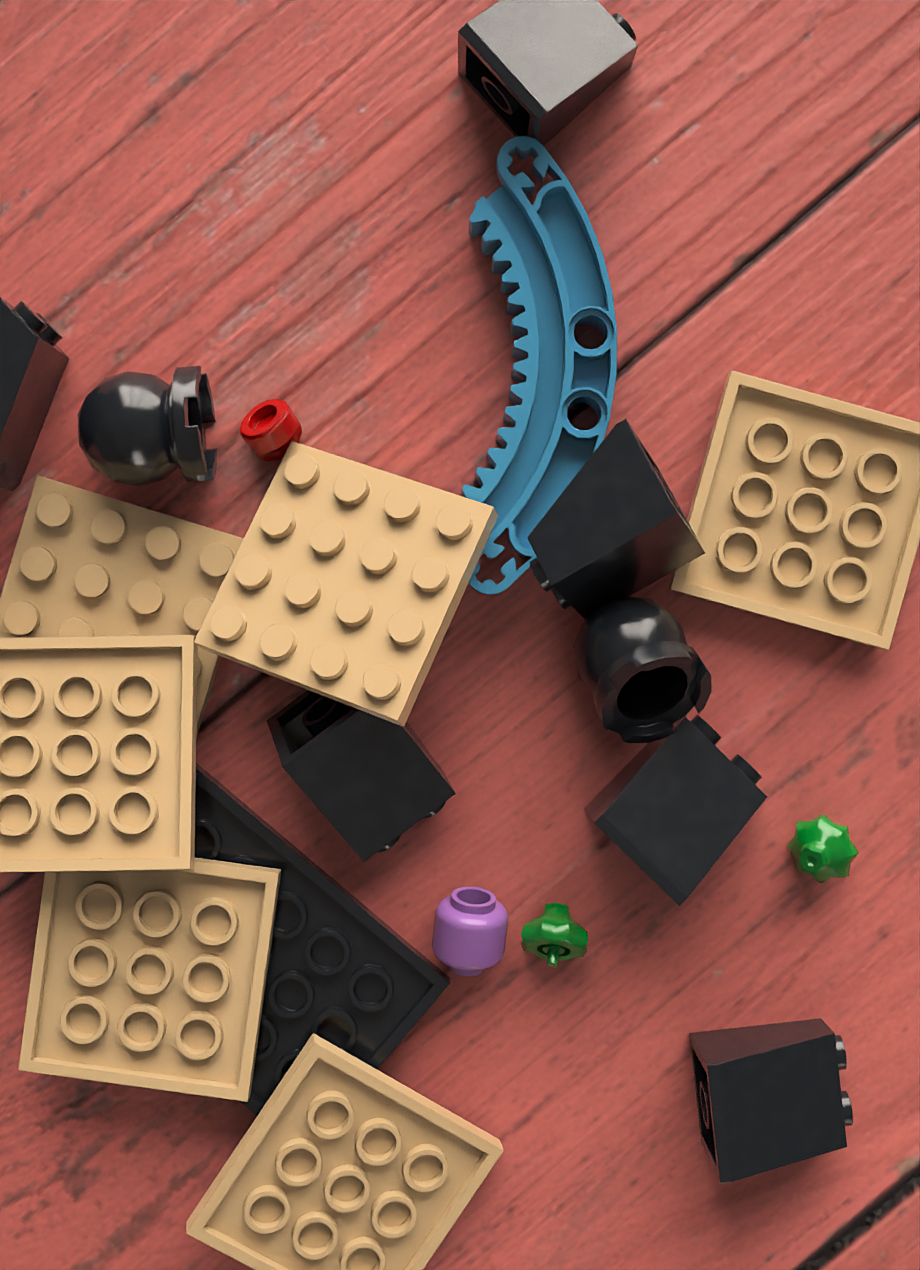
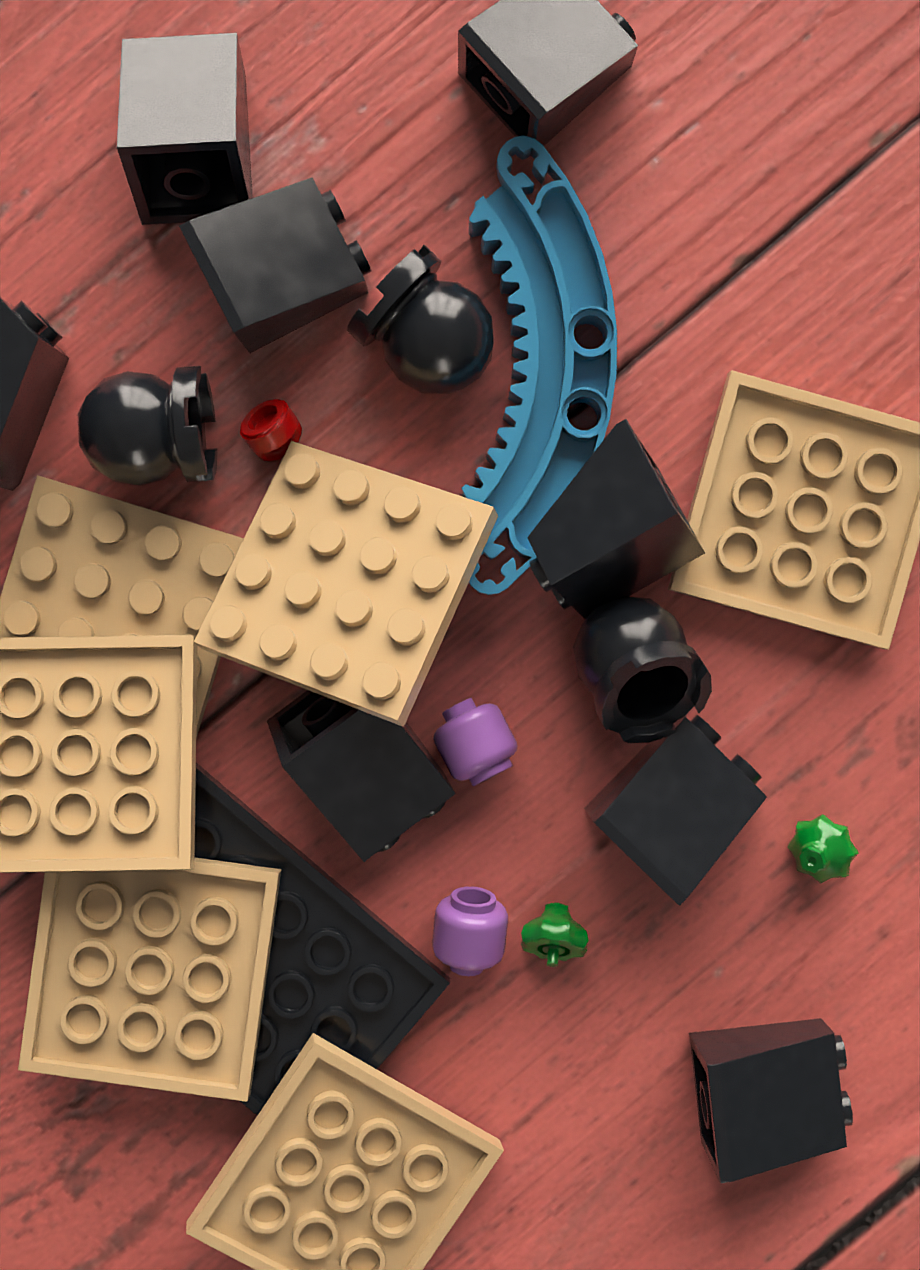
none -> slope [117,33,253,225]
none -> black slope [179,177,372,353]
none -> black tile [347,245,494,394]
none -> medium lavender head [433,698,518,786]

